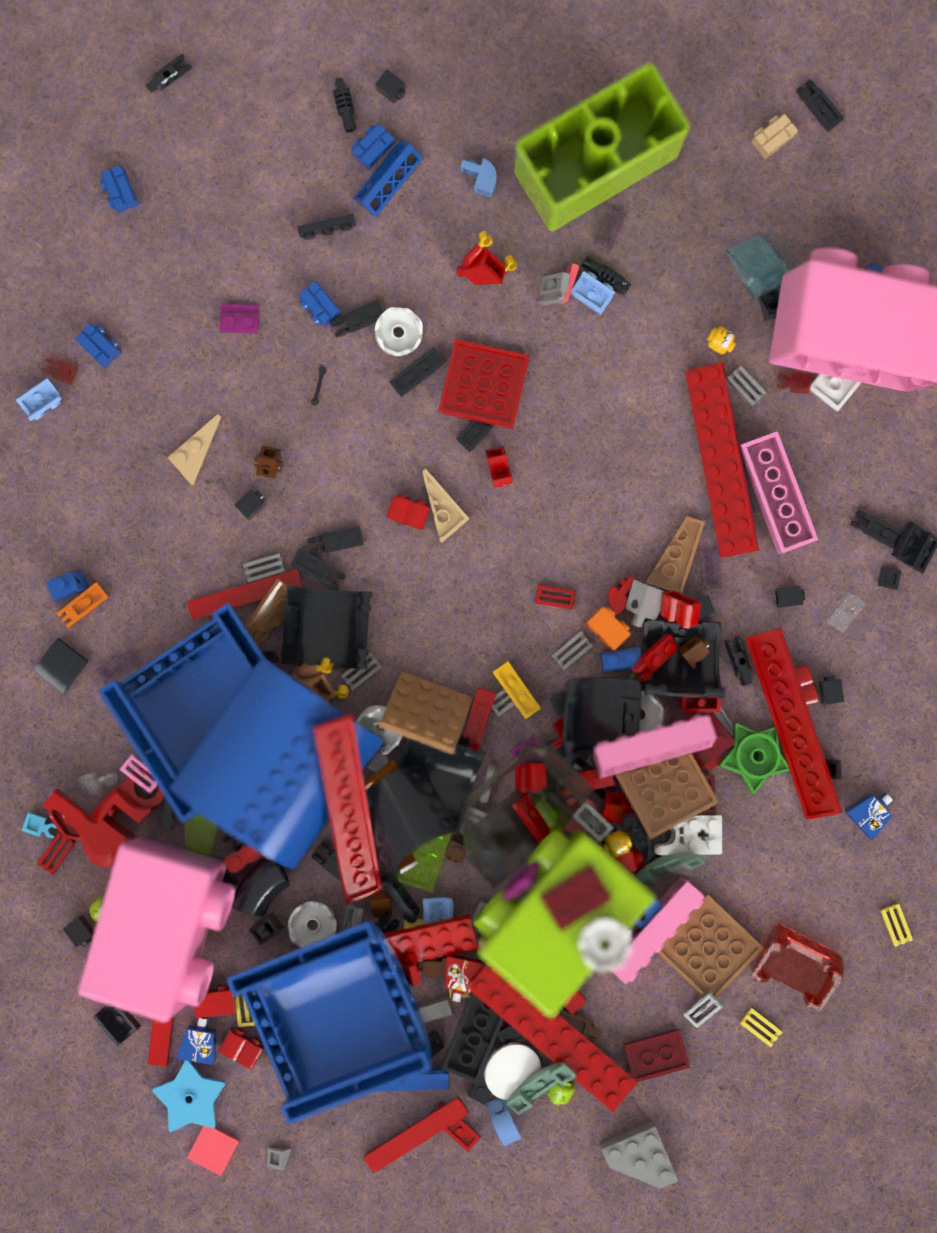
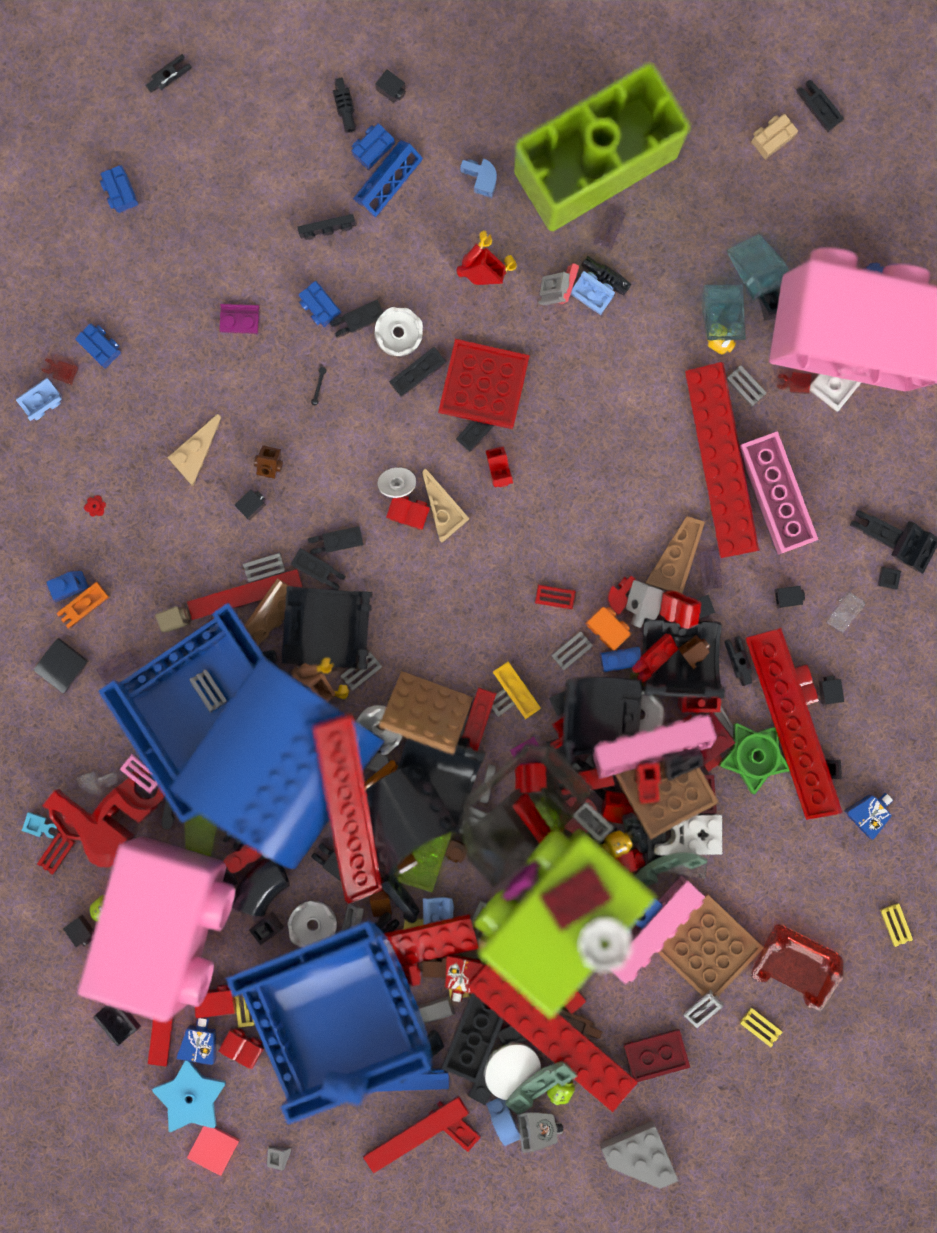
none -> red plant [84,495,106,517]
none -> dark tan brick [155,606,191,632]
none -> light grey tile [189,670,227,713]
none -> blue brick [322,1071,368,1105]
none -> white dish [378,468,416,498]
none -> light grey torso [517,1113,563,1153]
none -> red brick [635,762,661,803]
none -> black wing [663,749,704,781]
none -> clear light blue slope [702,285,746,340]

